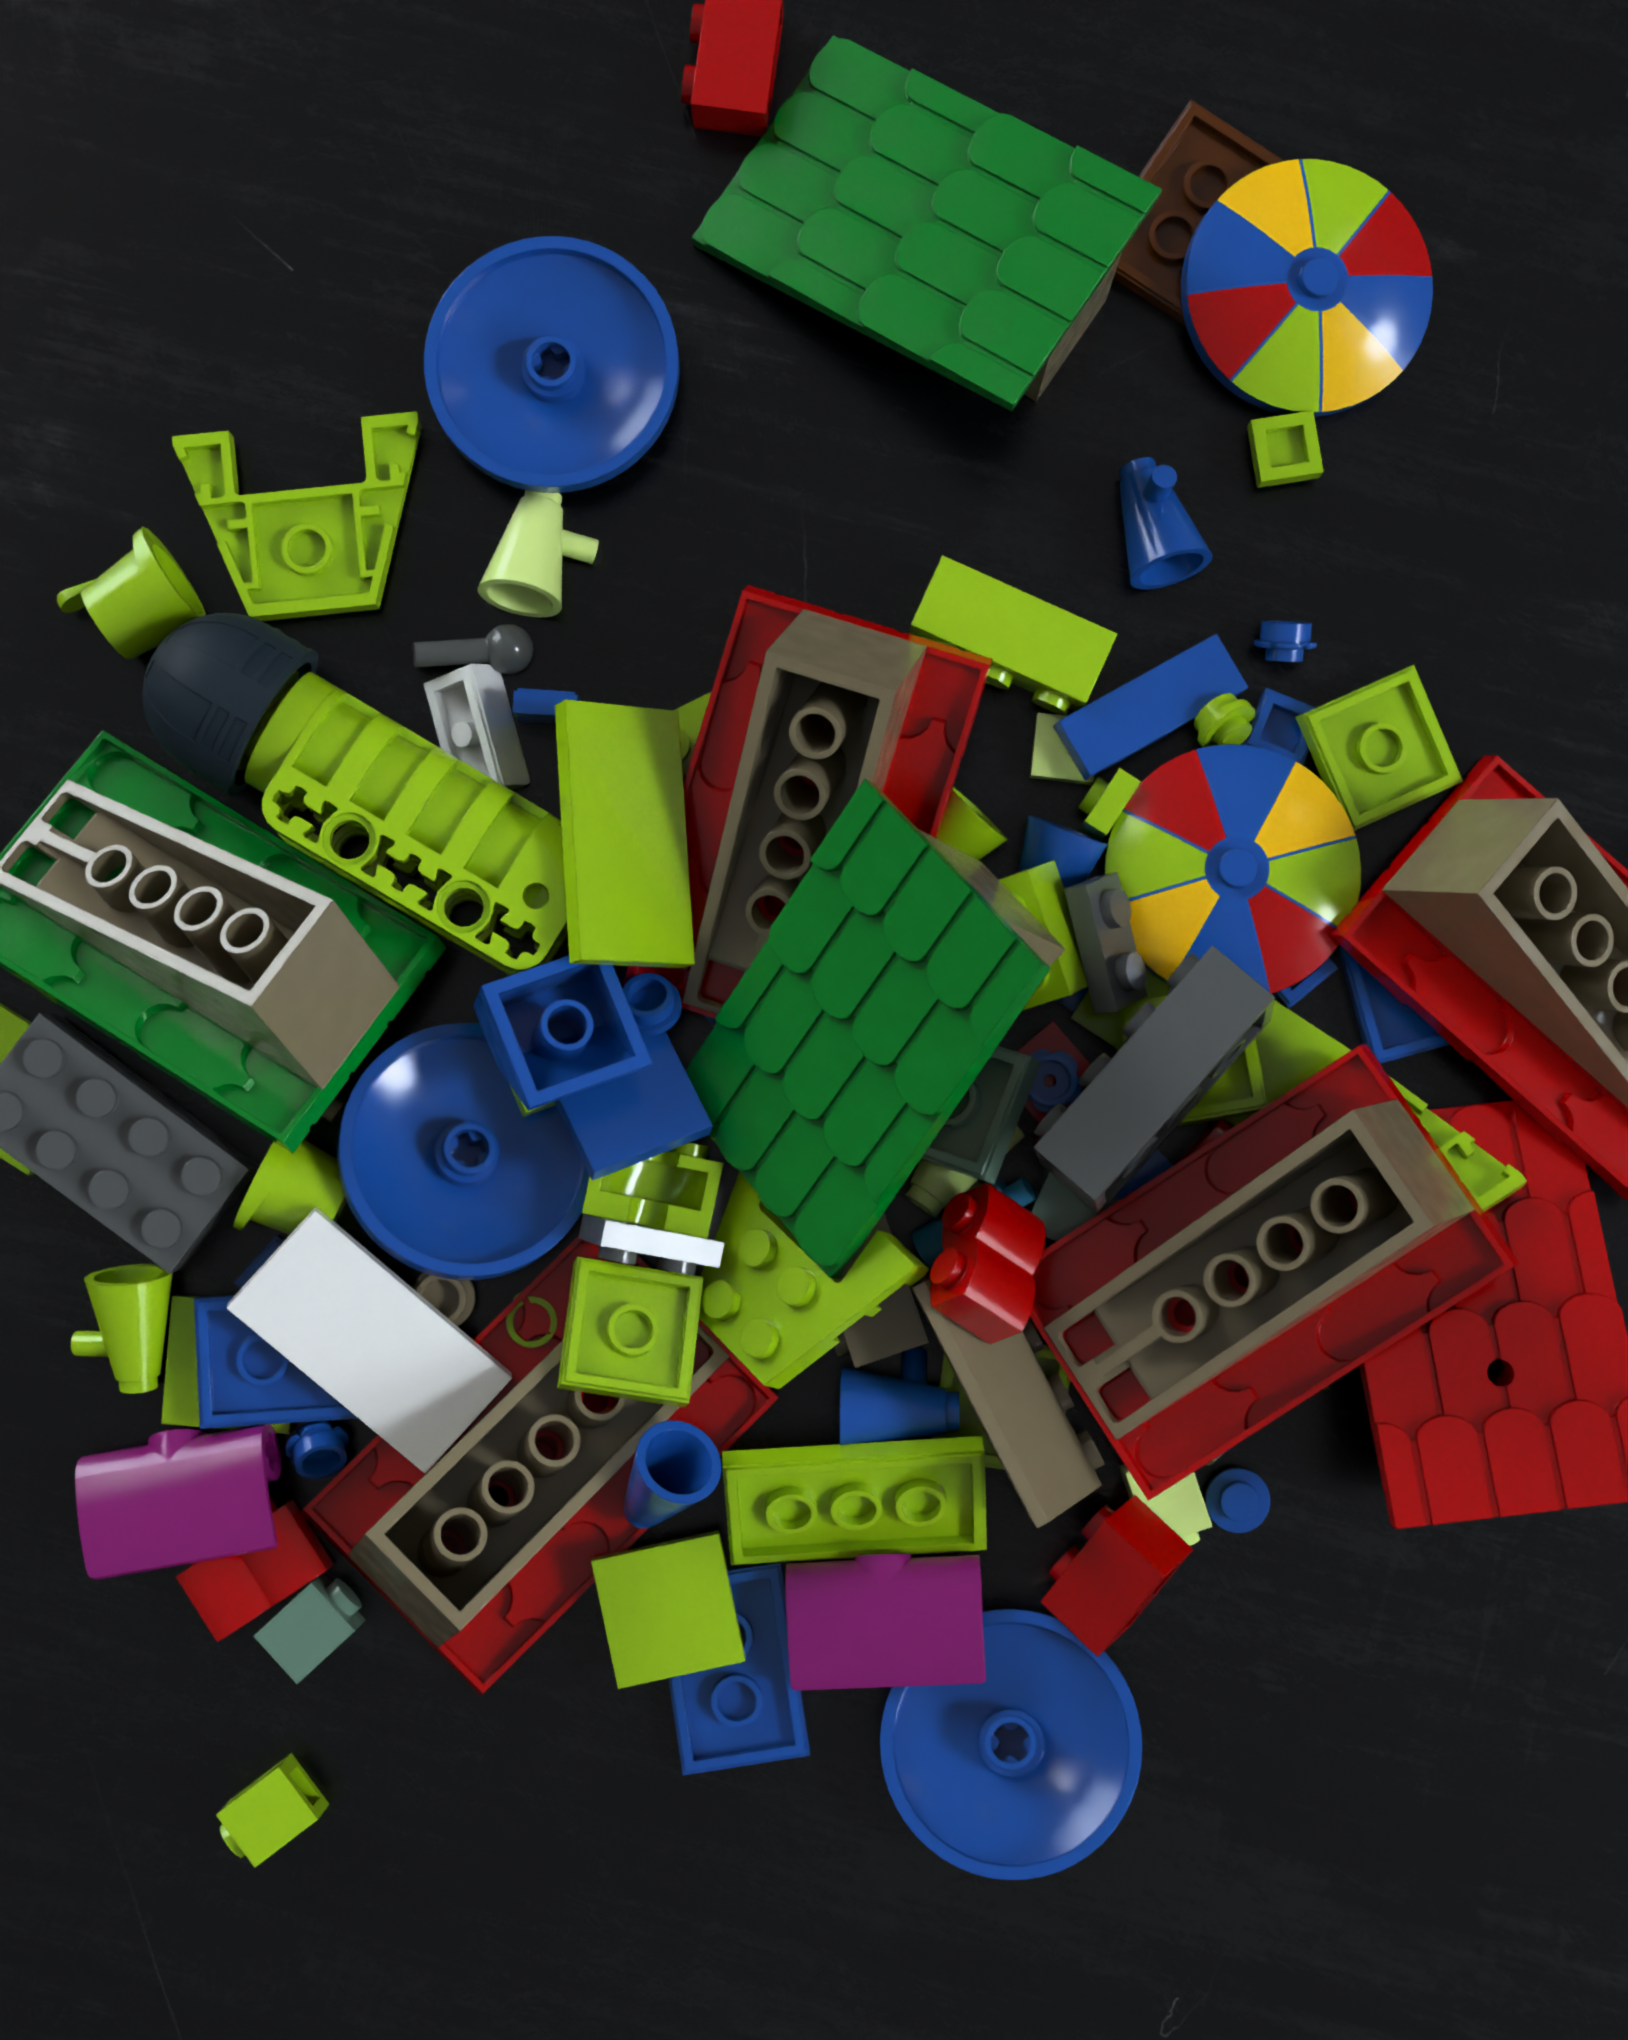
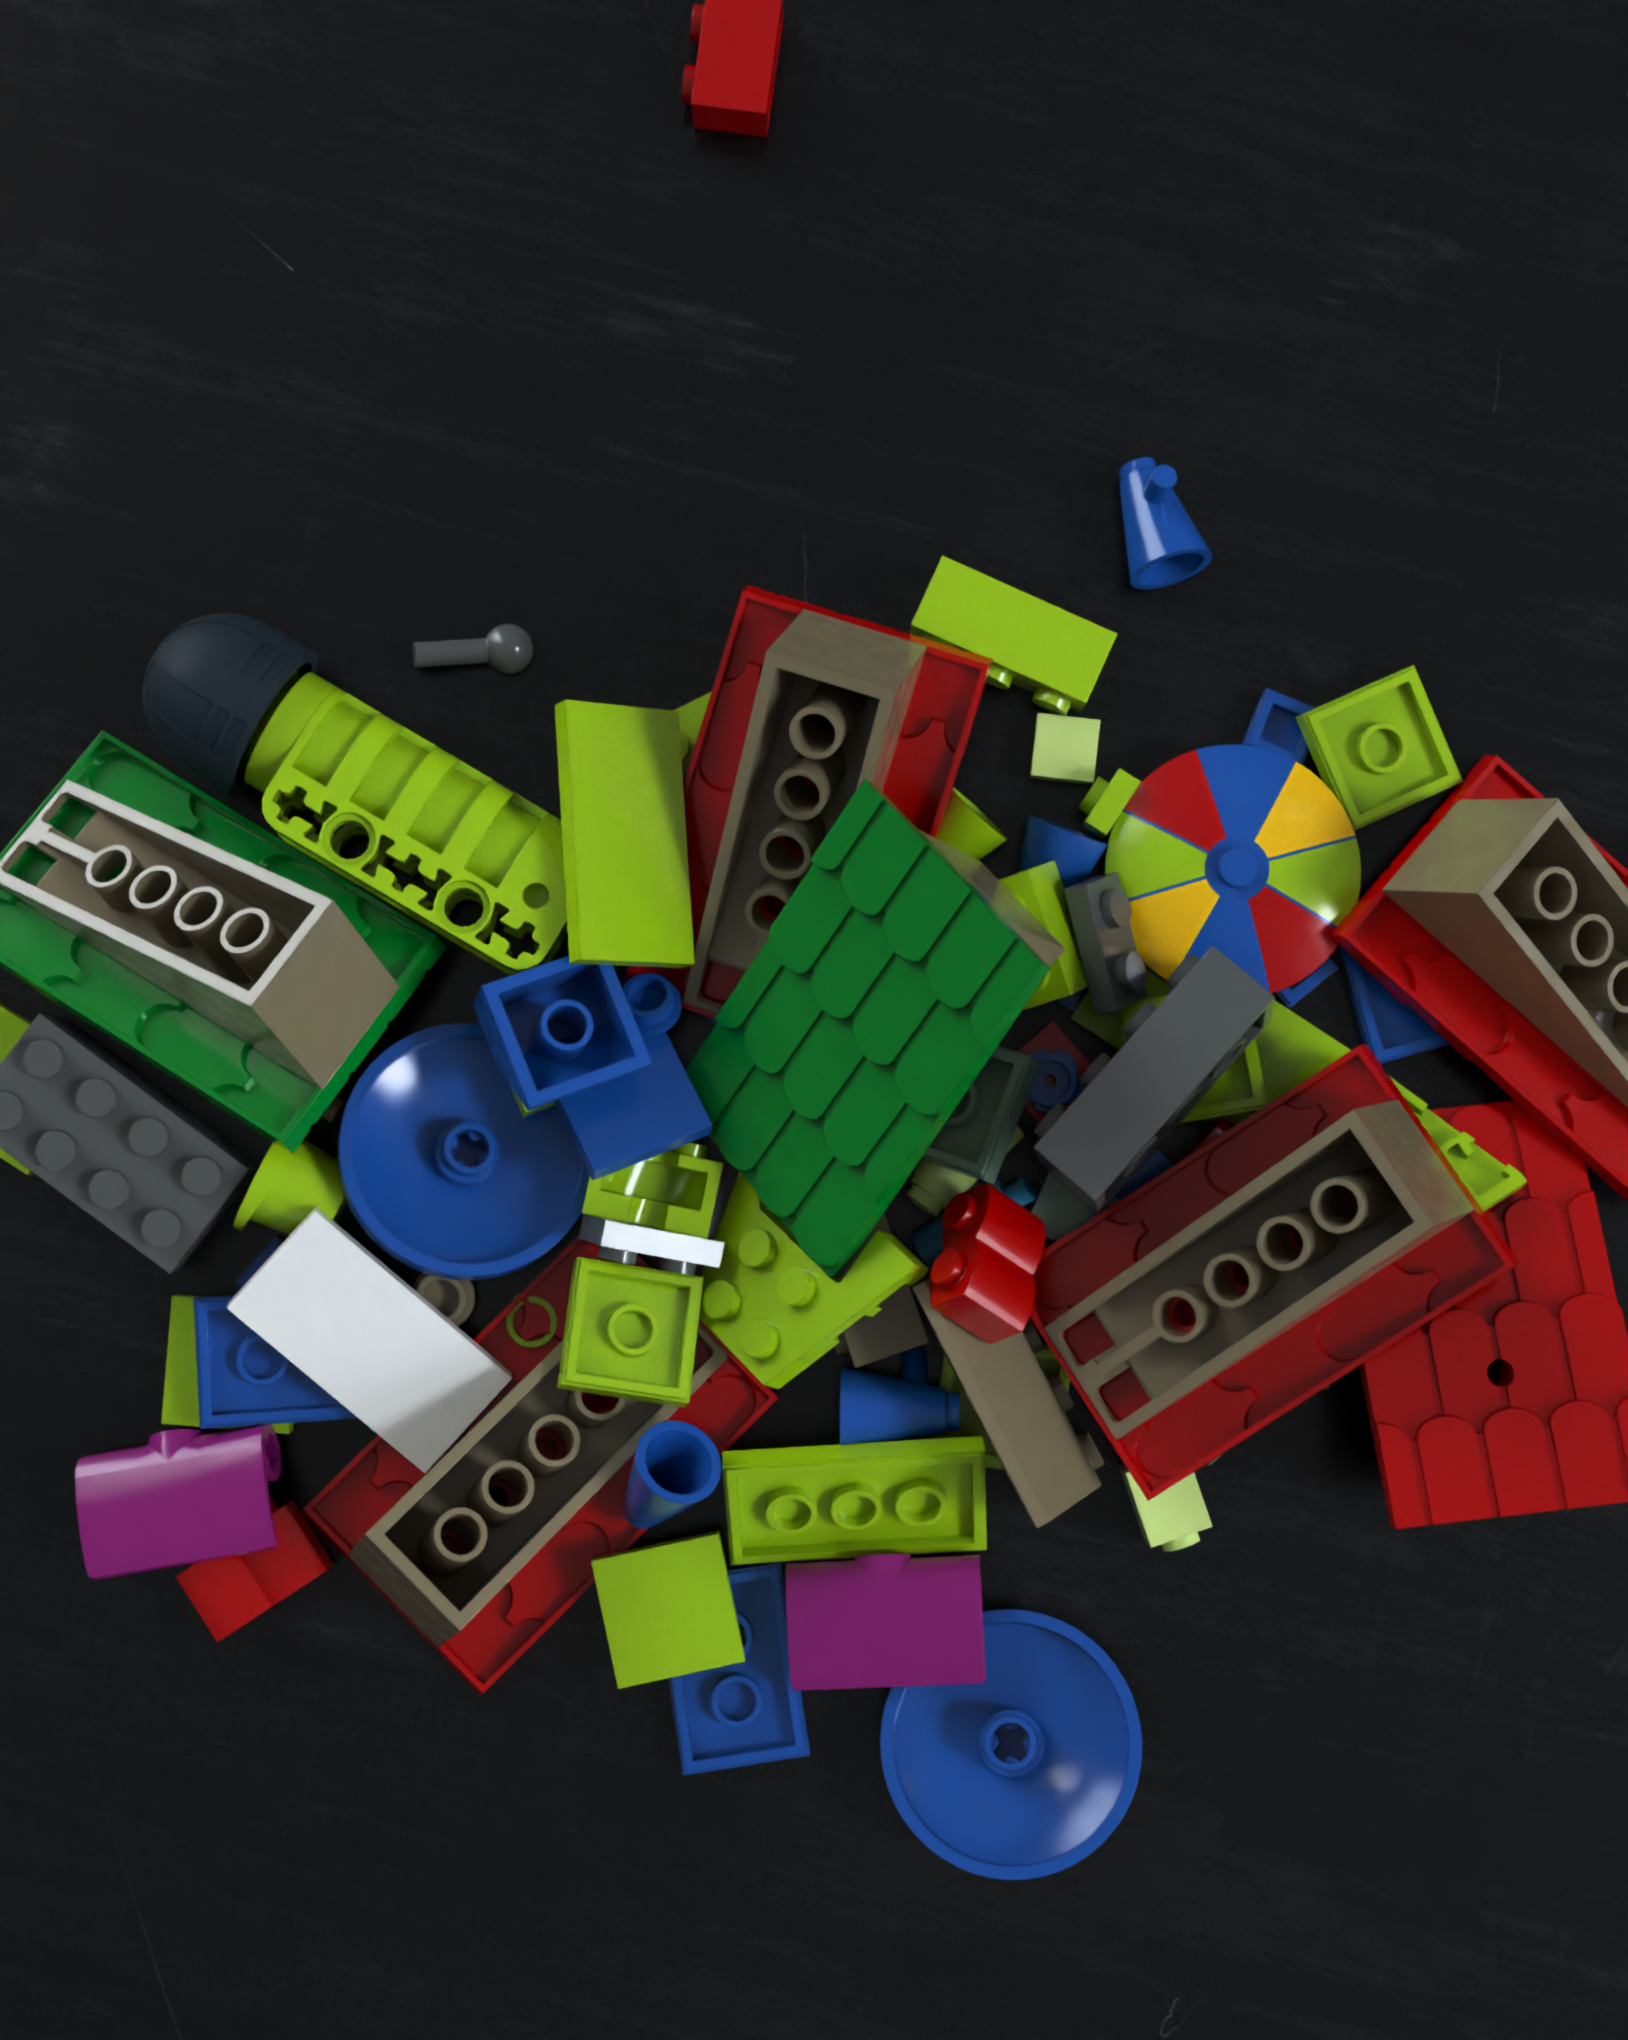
lime hat [57,527,206,660] -> none
lime piece [71,1264,173,1394] -> none
lime wing [172,411,422,621] -> none
lime brick [216,1753,330,1868] -> none
sand green brick [253,1573,366,1684] -> none
blue plate [285,1421,349,1479] -> none
white slope [423,664,530,790] -> none
blue dish [424,236,680,493] -> none
yellowish green piece [478,490,599,618] -> none
blue tile [512,688,581,725] -> none
green piece [692,35,1162,412] -> none
red brick [1040,1495,1194,1657] -> none
blue tile [1053,633,1249,781] -> none
reddish brown tile [1113,100,1284,326] -> none
dish [1181,159,1433,417] -> none
lime plate [1194,693,1255,748] -> none
blue plate [1205,1467,1270,1533] -> none
lime plate [1247,410,1324,488] -> none
blue plate [1254,620,1317,662] -> none

